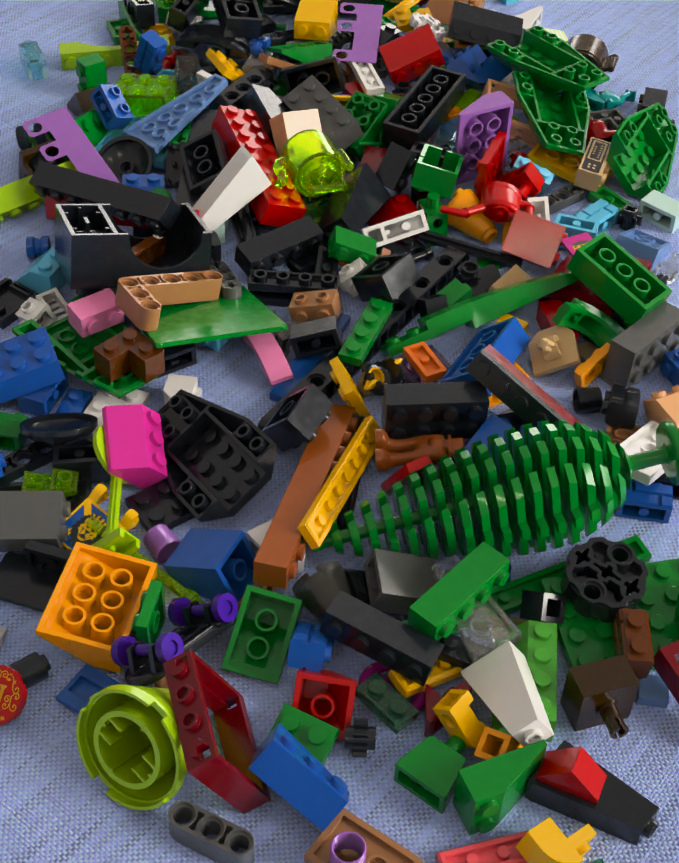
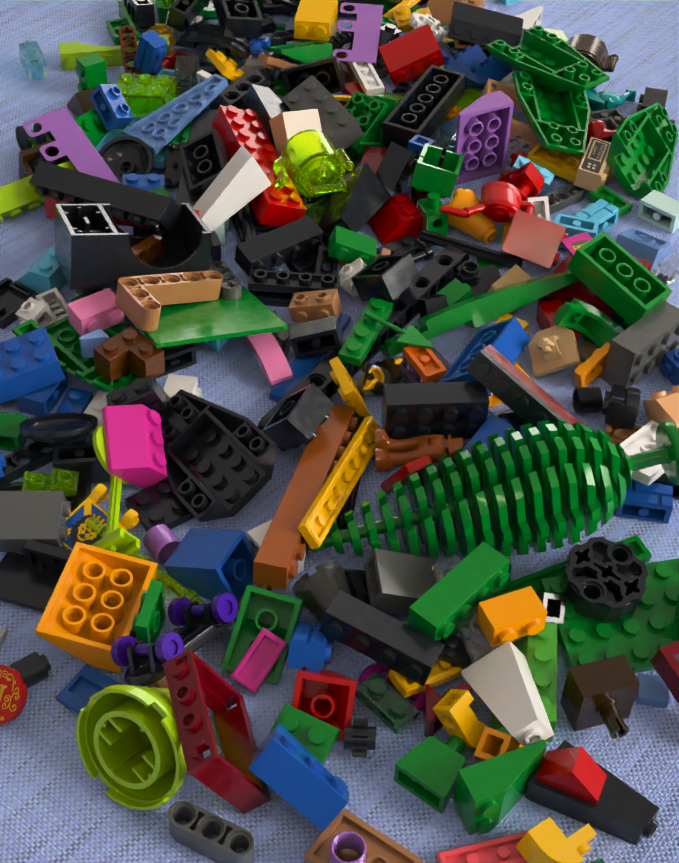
blue wheel [26,236,51,258] -> none
white slope [359,209,429,247] -> none
red plate [473,131,507,201] -> none
reddish brown brick [612,608,654,679] -> none
black gear [616,205,643,231] -> none
none -> light blue slope [79,328,110,358]
none -> black brick [106,375,167,412]
none -> dark pink tile [230,627,288,694]
none -> green piece [364,312,435,350]
none -> blue plate [407,134,435,155]
none -> light orange brick [476,586,548,647]

